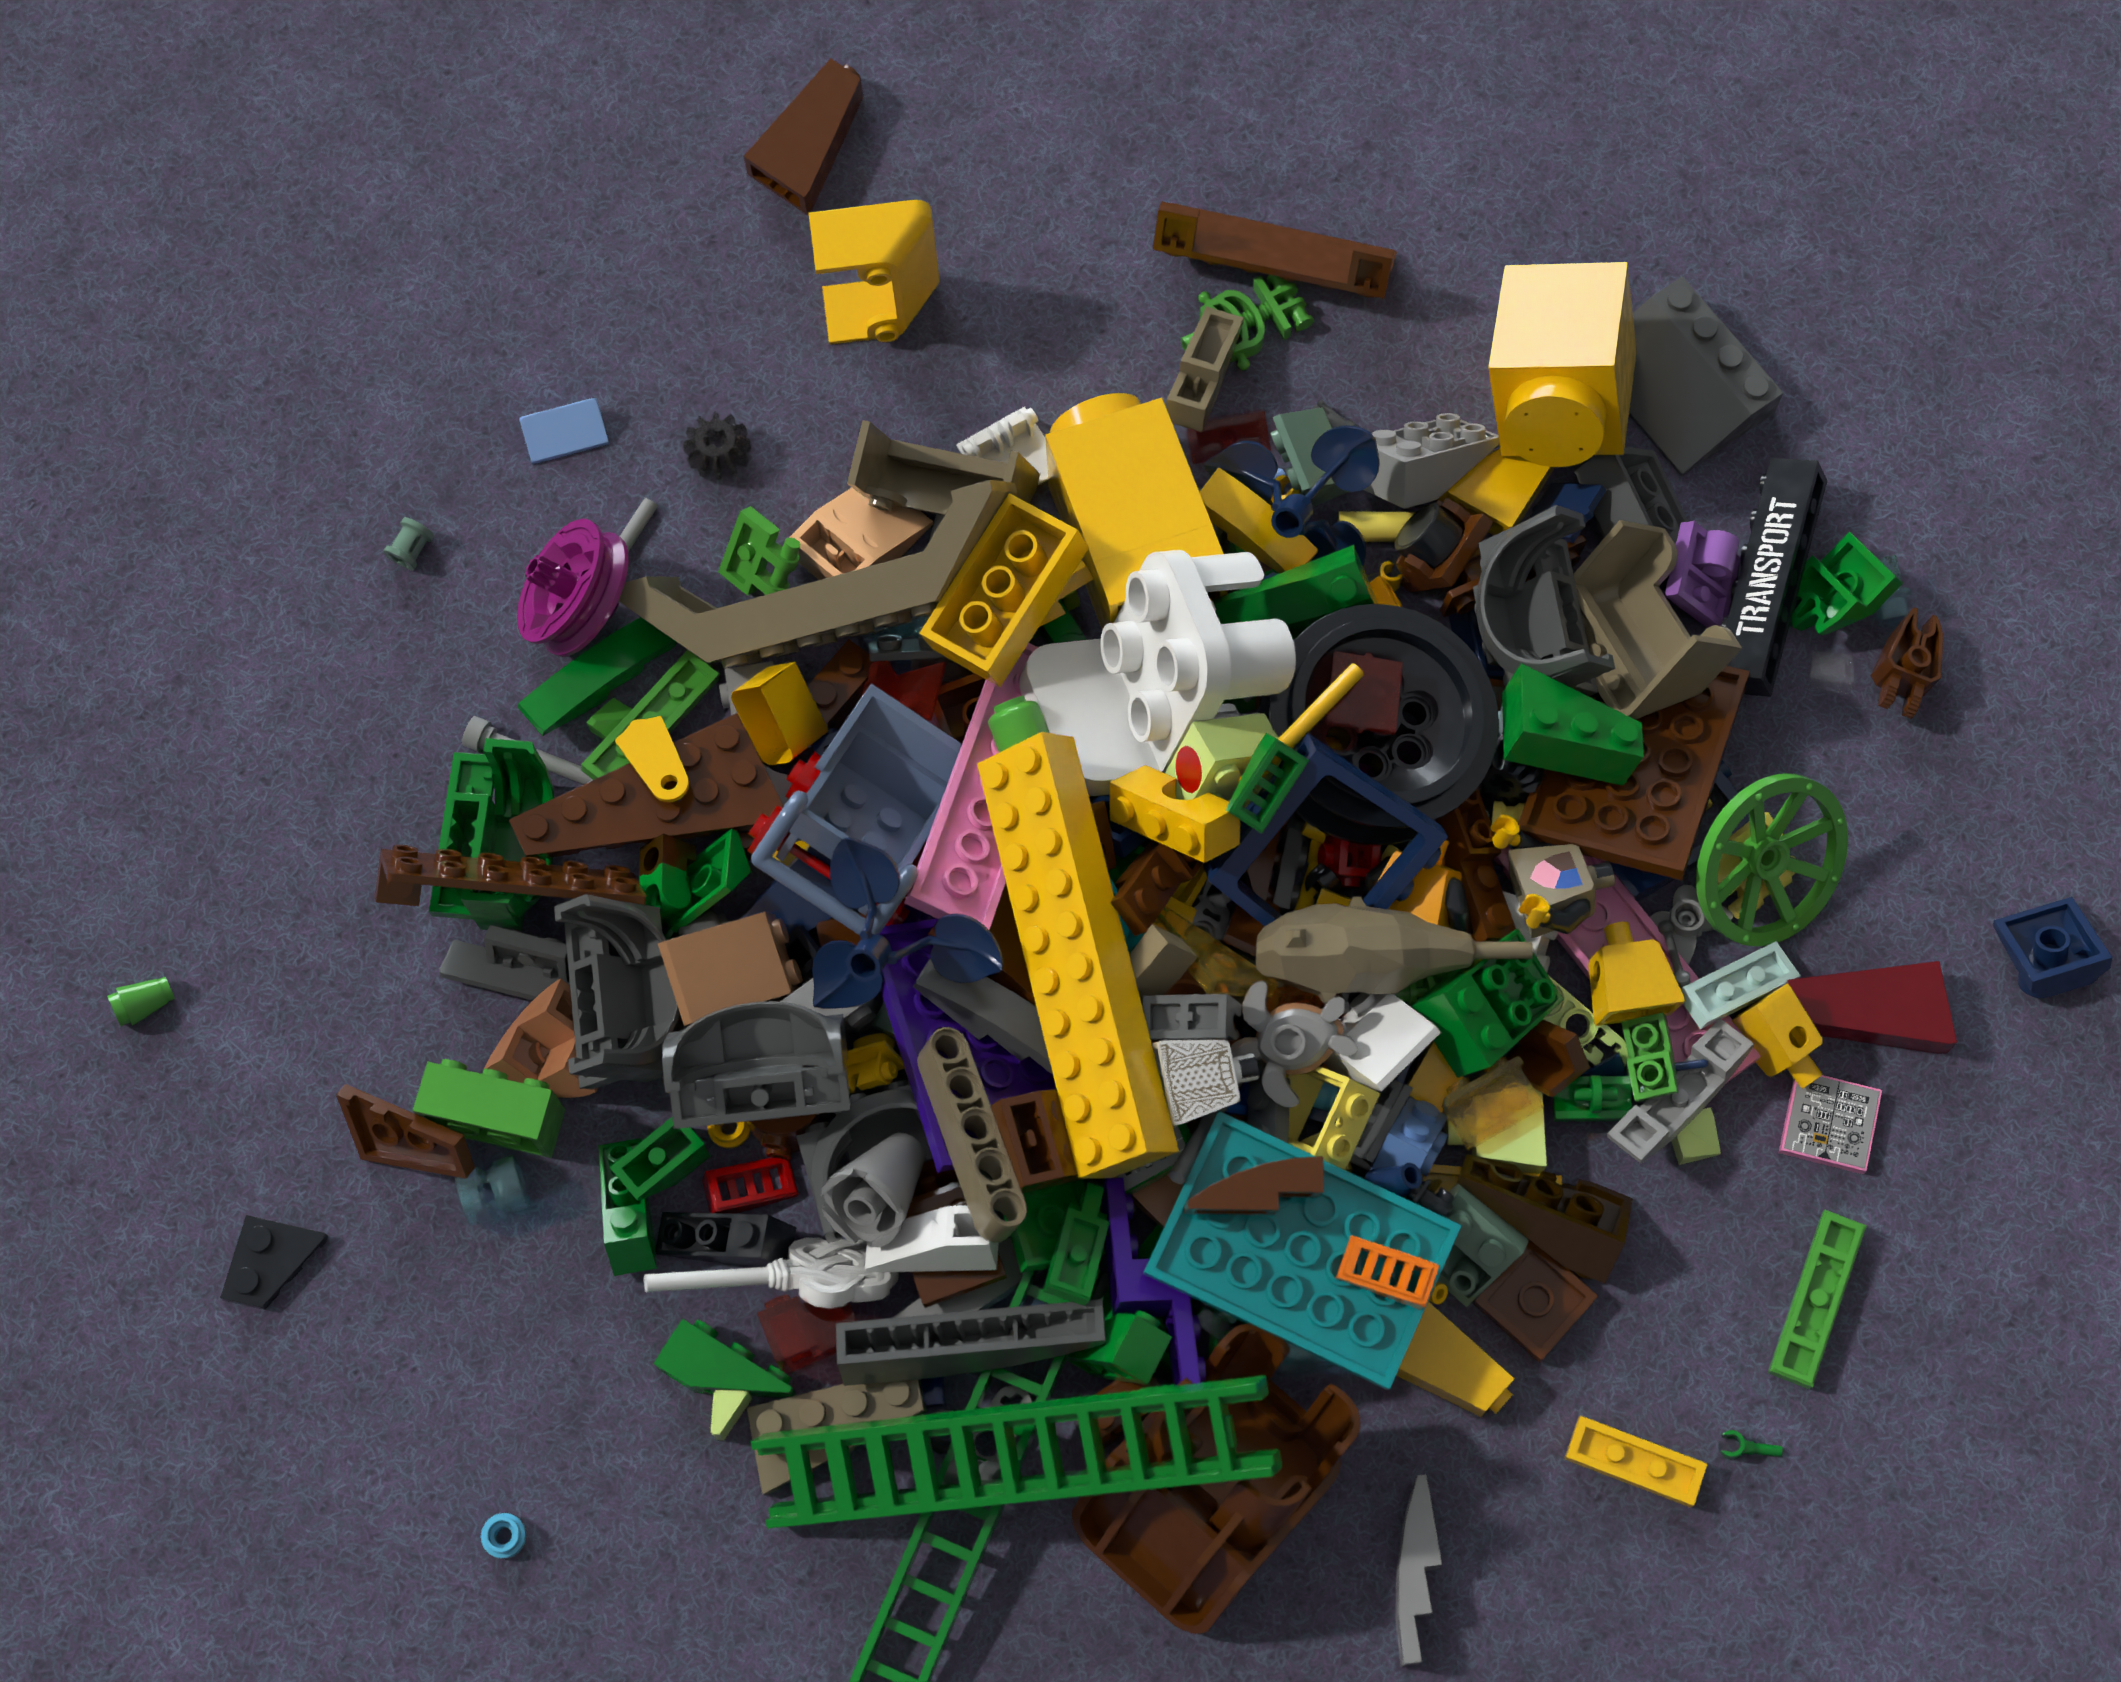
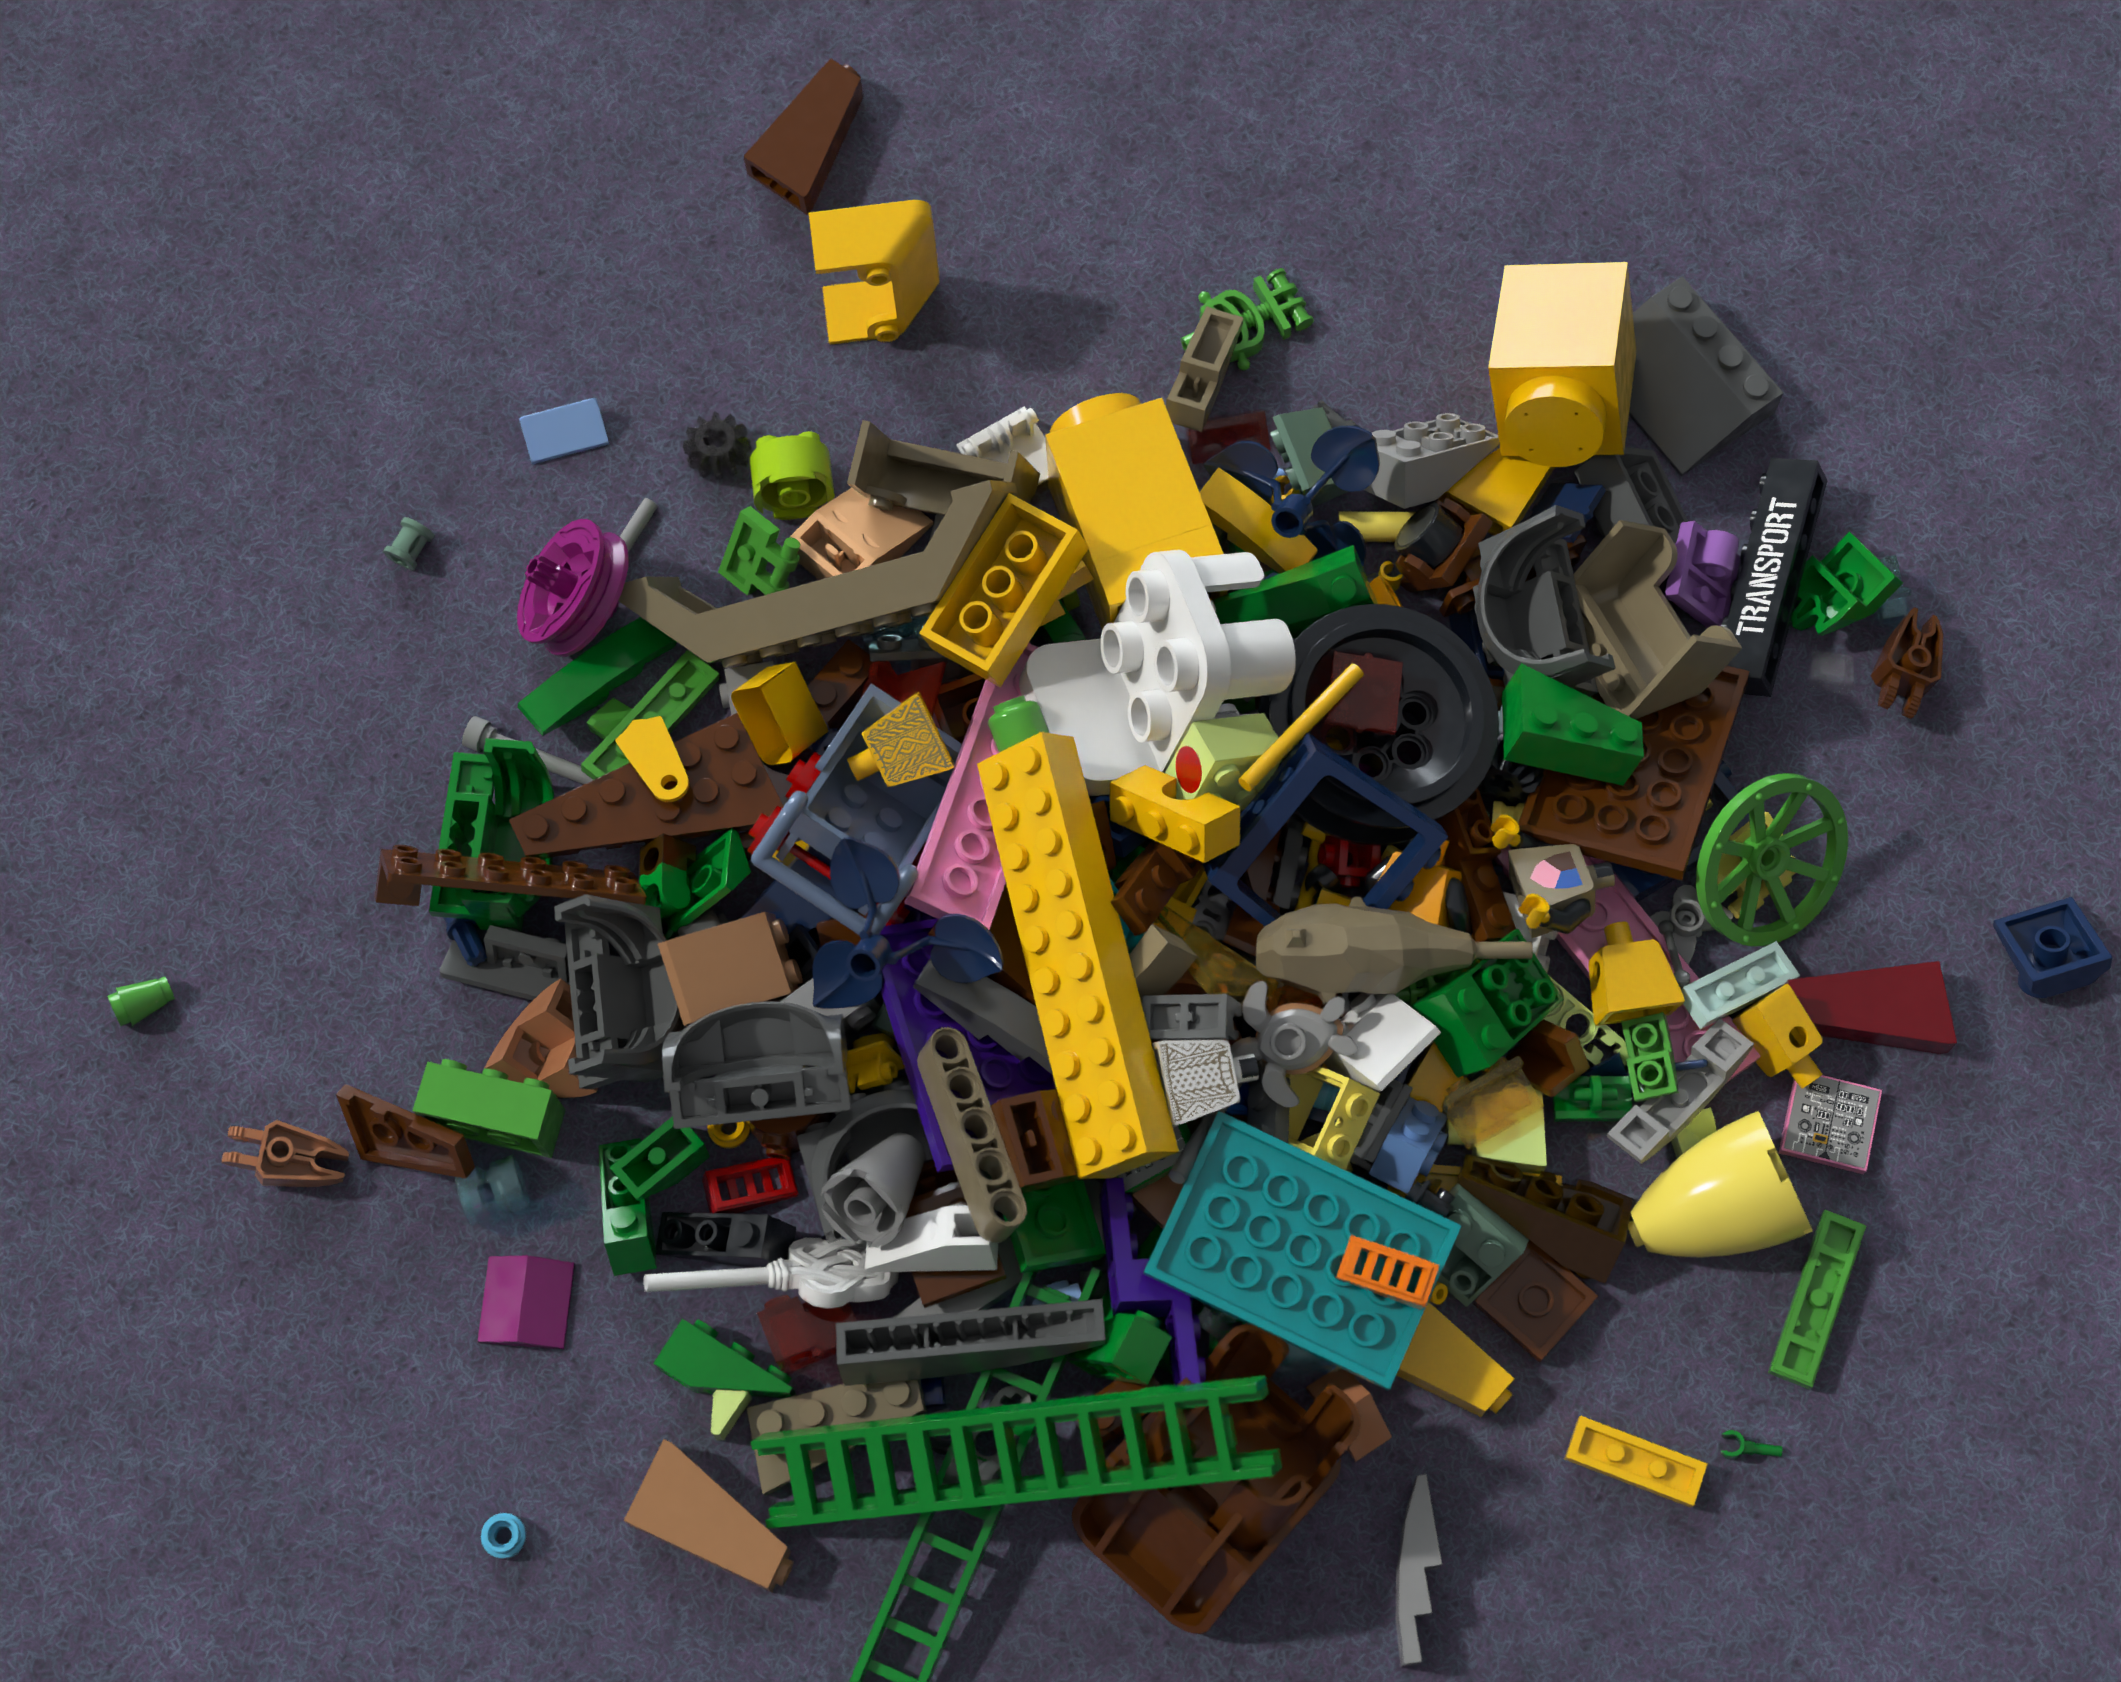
black wing [220,1215,328,1310] -> none
green hinge [1043,1183,1110,1306] -> none
reddish brown bracket [1153,201,1397,299] -> none
reddish brown slope [1184,1156,1324,1215] -> none
green slope [1225,733,1309,834] -> none
dark blue cone [1364,1163,1422,1198] -> none
none -> nougat hinge [222,1120,349,1187]
none -> dark blue axle [443,917,488,967]
none -> magenta slope [477,1255,575,1349]
none -> medium nougat slope [624,1439,794,1592]
none -> lime brick [750,431,835,520]
none -> yellow torso [847,692,954,787]
none -> nougat slope [1306,1367,1392,1462]
none -> light yellow cylinder [1628,1111,1813,1258]

